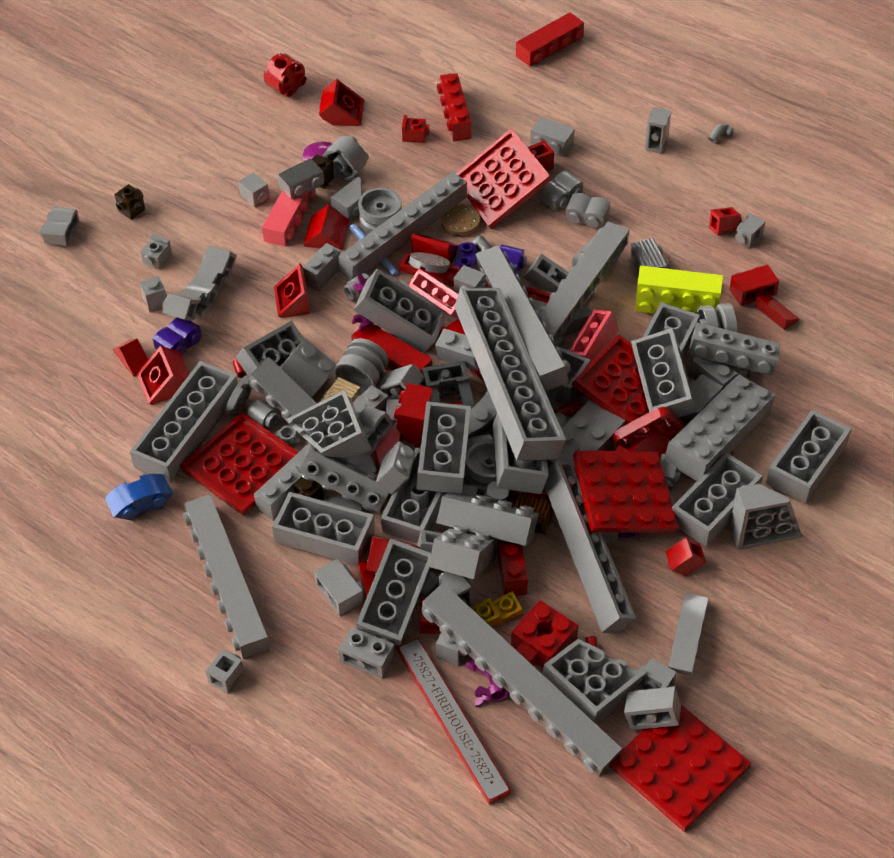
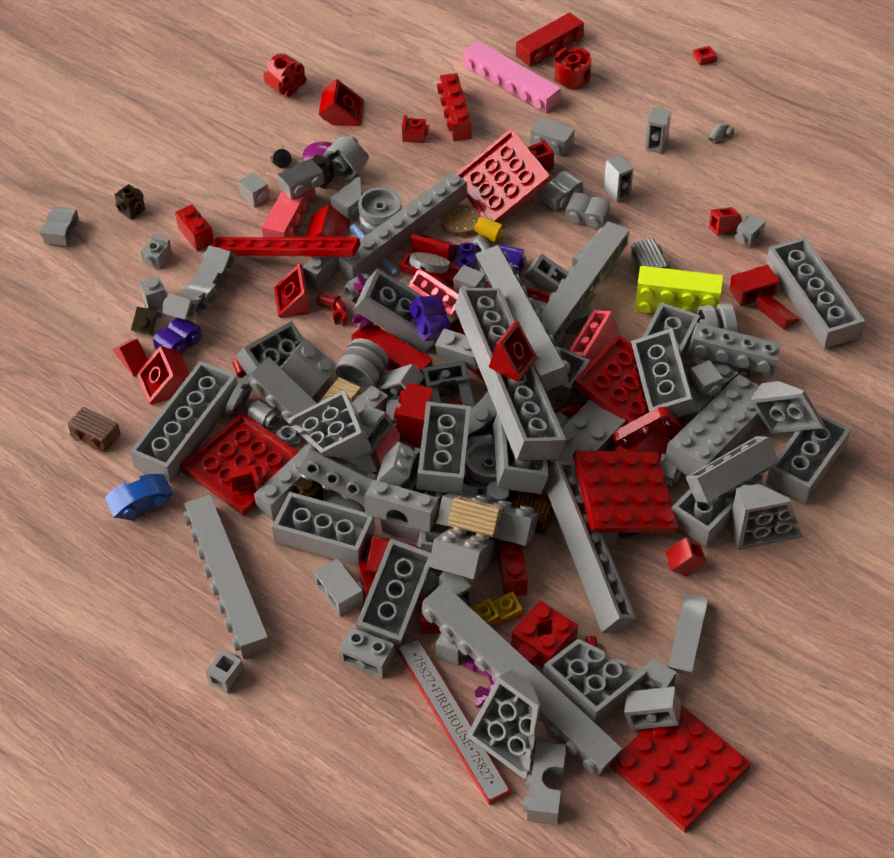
none -> reddish brown brick [68,407,121,452]
none -> dark brown bracket [131,305,162,336]
none -> red piece [175,204,214,252]
none -> red plate [211,237,361,257]
none -> red bracket [228,465,264,492]
none -> black plate [270,149,292,168]
none -> red piece [316,292,348,327]
none -> light grey arch [365,480,438,532]
none -> dark purple brick [410,295,451,341]
none -> tan brick [448,496,502,539]
none -> bright pink brick [463,41,561,113]
none -> light grey wedge [467,670,541,780]
none -> yellow brick [474,217,505,243]
none -> red slope [488,320,537,381]
none -> light grey arch [523,741,566,825]
none -> red brick [555,47,592,90]
none -> light grey brick [604,155,634,203]
none -> light grey brick [686,436,778,504]
none -> light grey brick [689,361,723,400]
none -> red tile [693,46,717,66]
none -> light grey slope [750,381,825,433]
none -> light grey brick [766,237,865,349]

